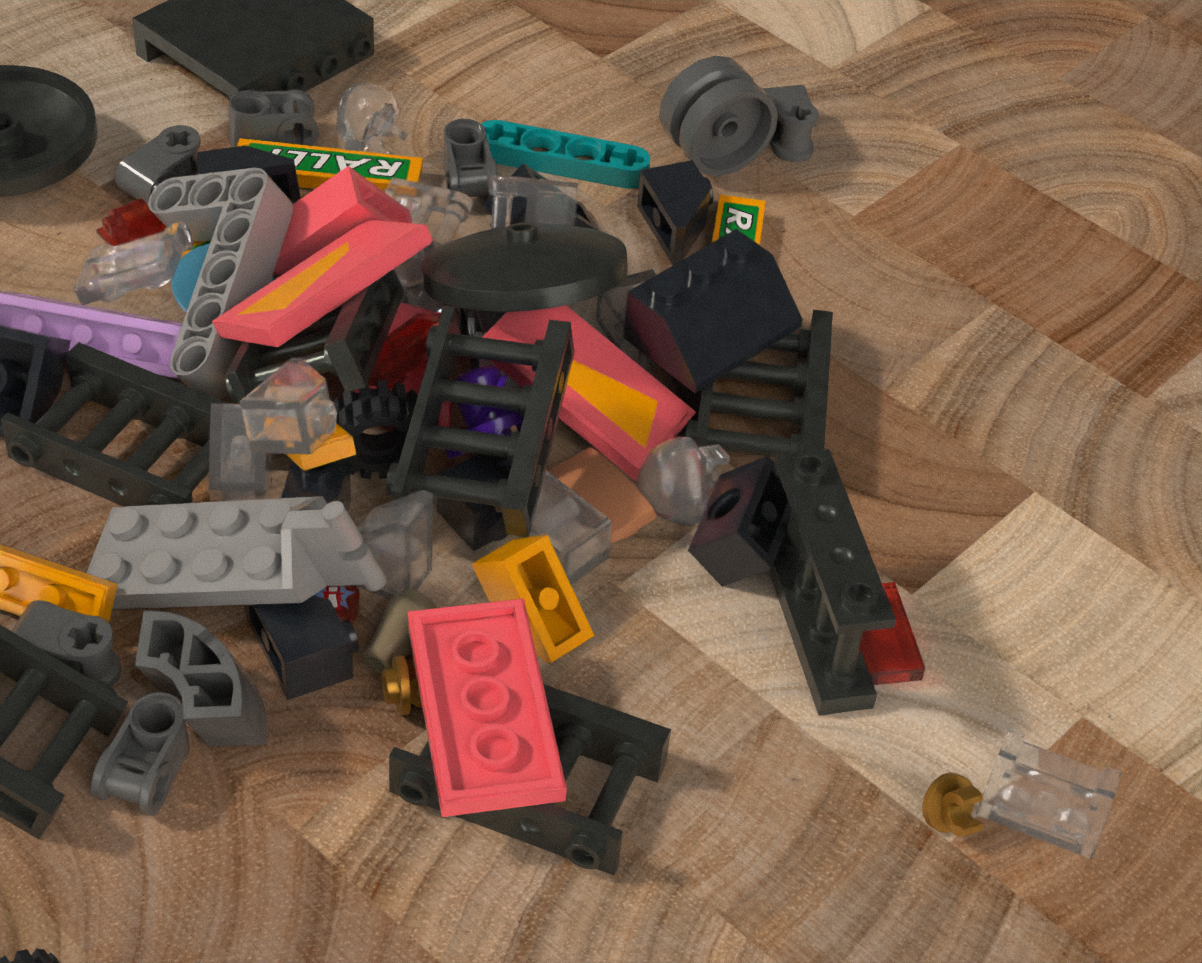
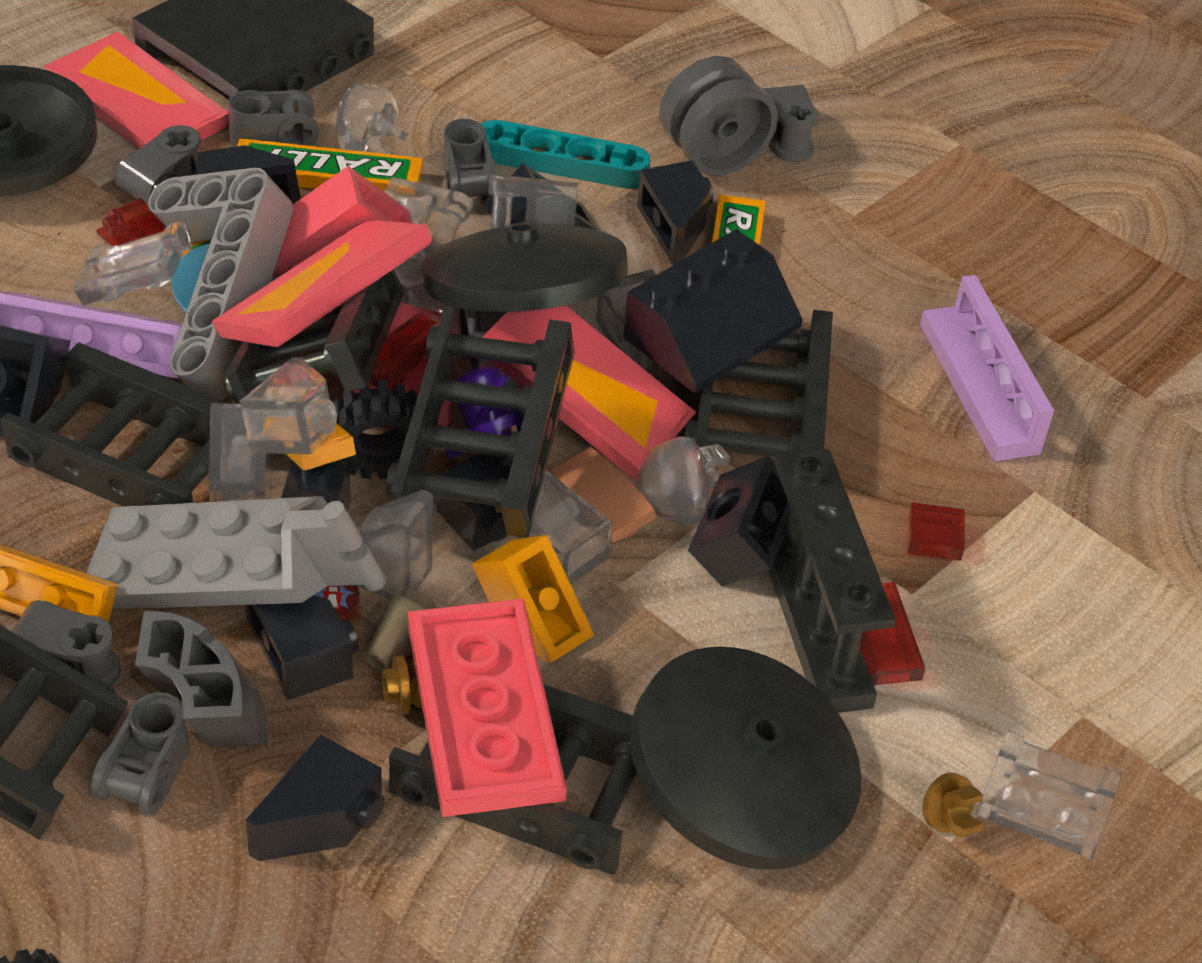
none -> coral tile [44,32,229,149]
none -> black slope [246,735,385,861]
none -> pearl dark grey dish [630,646,861,870]
none -> clear red tile [907,502,965,561]
none -> lavender fence [920,275,1054,462]

